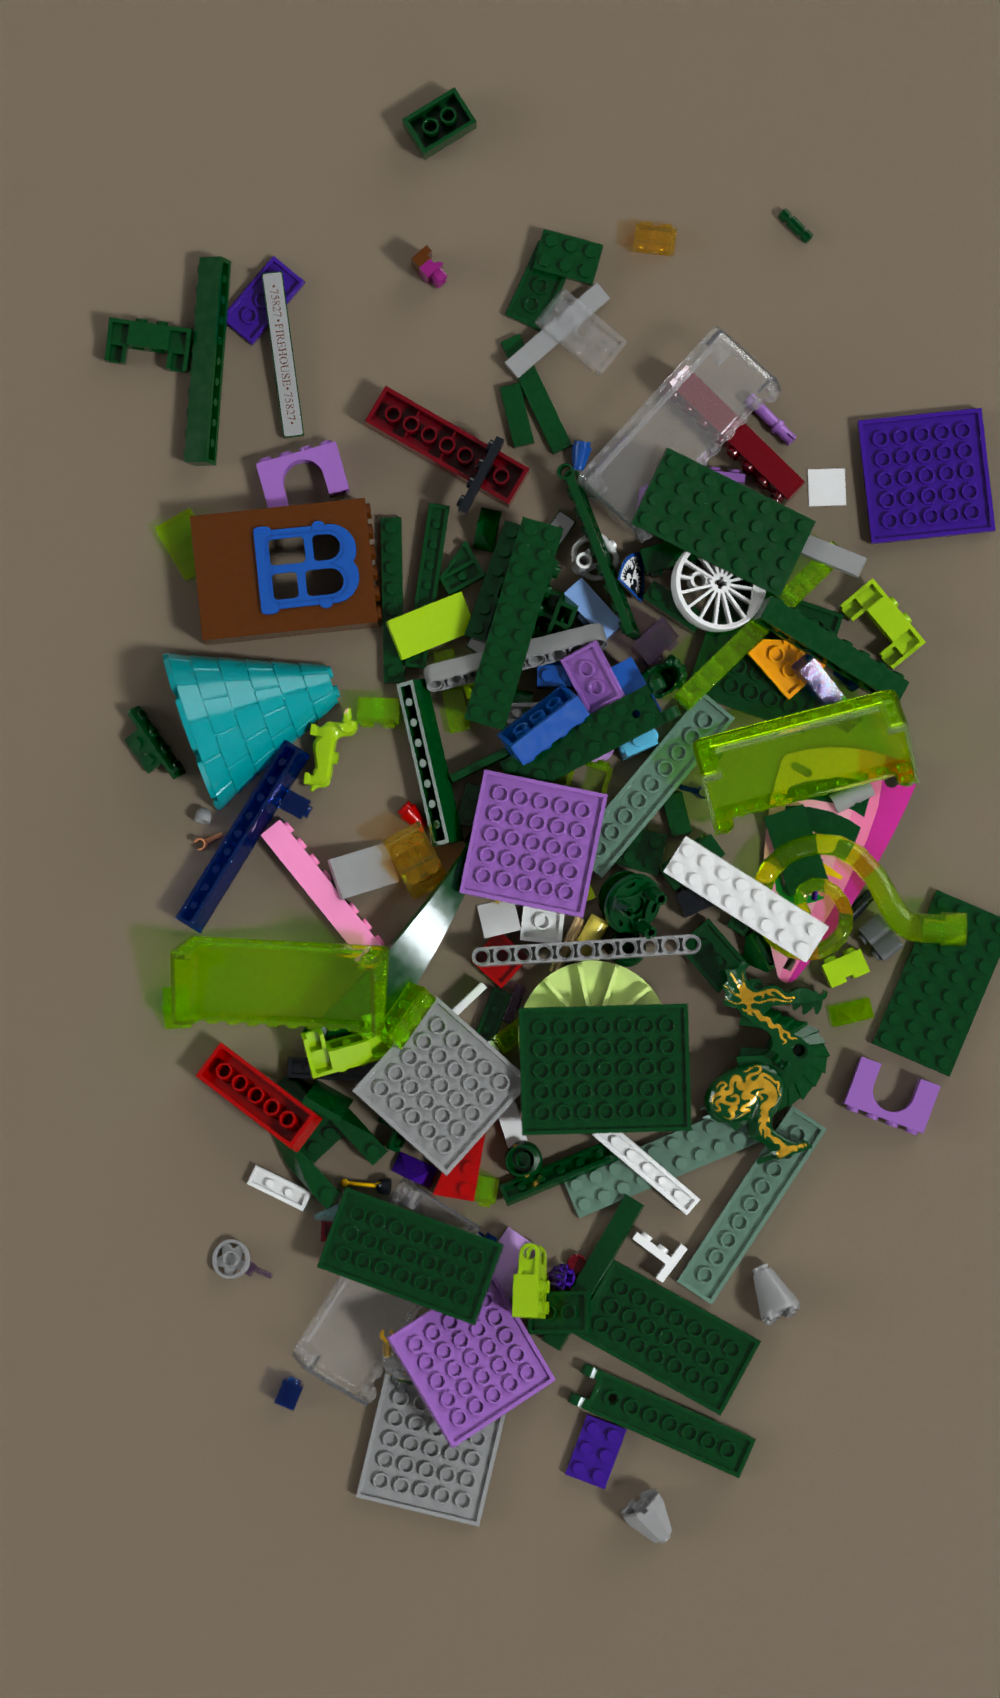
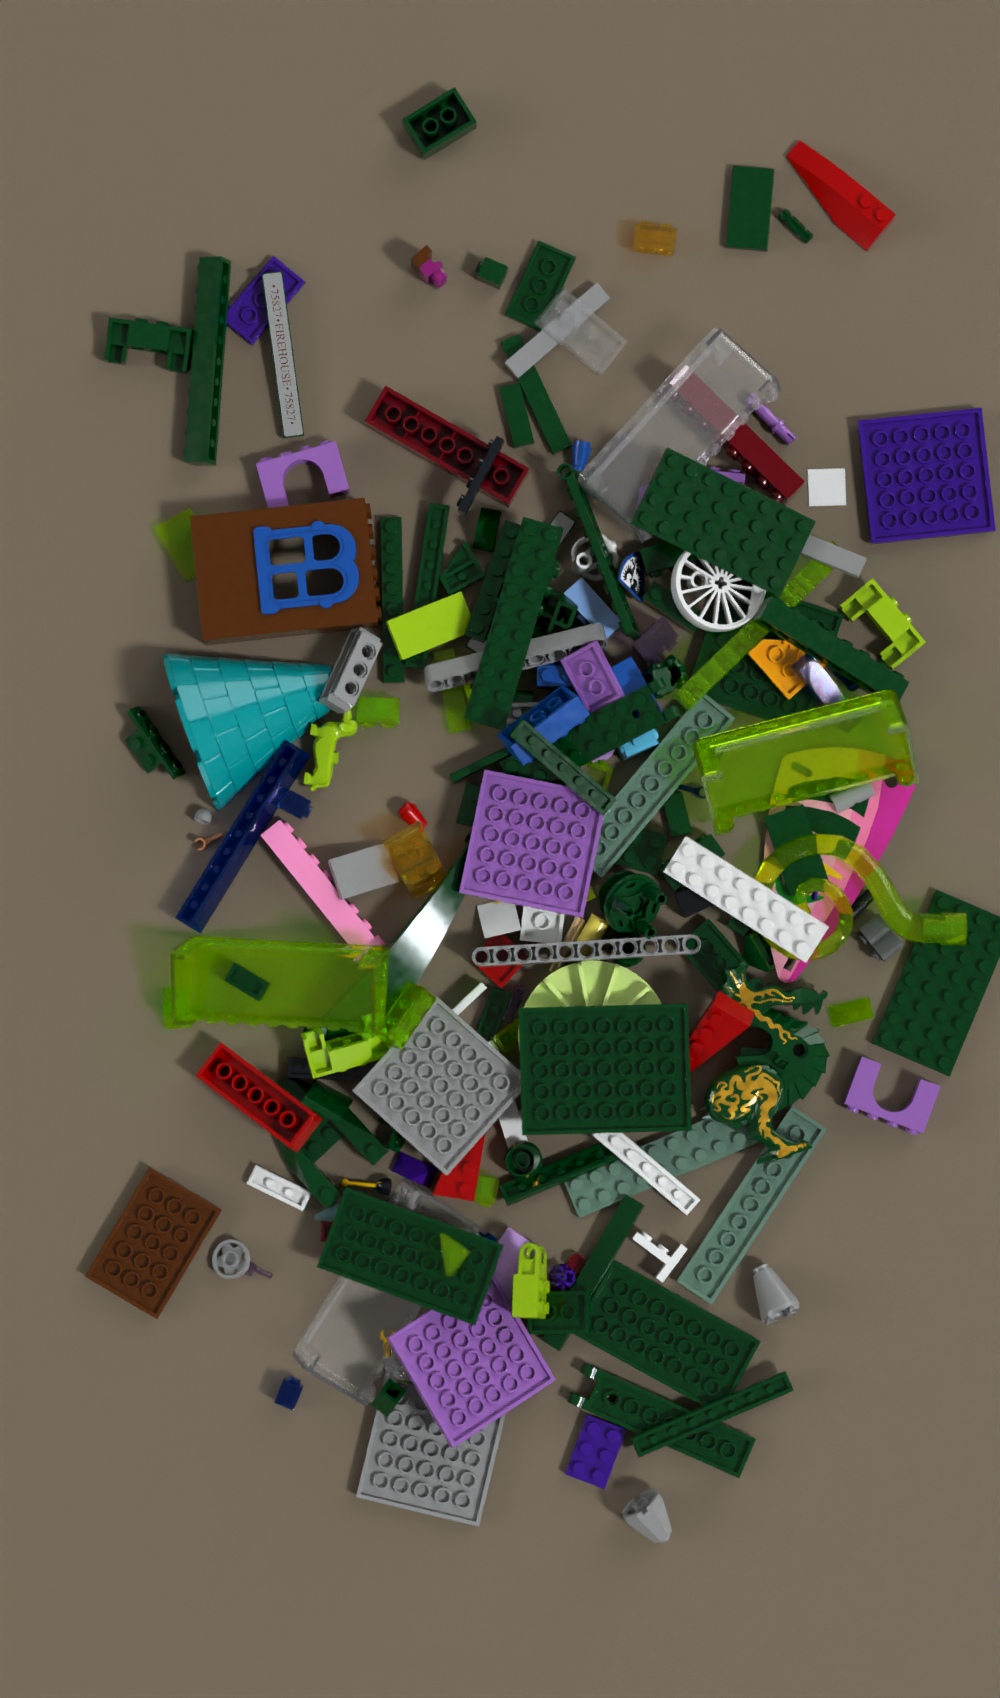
dark green brick [396,679,464,847] -> none
dark green plate [533,229,603,286] -> none
lime brick [820,947,870,988] -> none
none -> reddish brown plate [85,1167,222,1319]
none -> dark green tile [224,962,271,1001]
none -> light grey brick [318,627,382,714]
none -> dark green brick [370,1378,406,1417]
none -> clear neon green slope [440,1233,471,1277]
none -> dark green brick [475,257,508,290]
none -> dark green plate [508,719,617,816]
none -> dark green tile [630,1371,794,1457]
none -> dark green brick [643,662,676,695]
none -> red wedge [689,991,755,1072]
none -> dark green tile [726,165,774,252]
none -> red wedge [786,140,896,251]

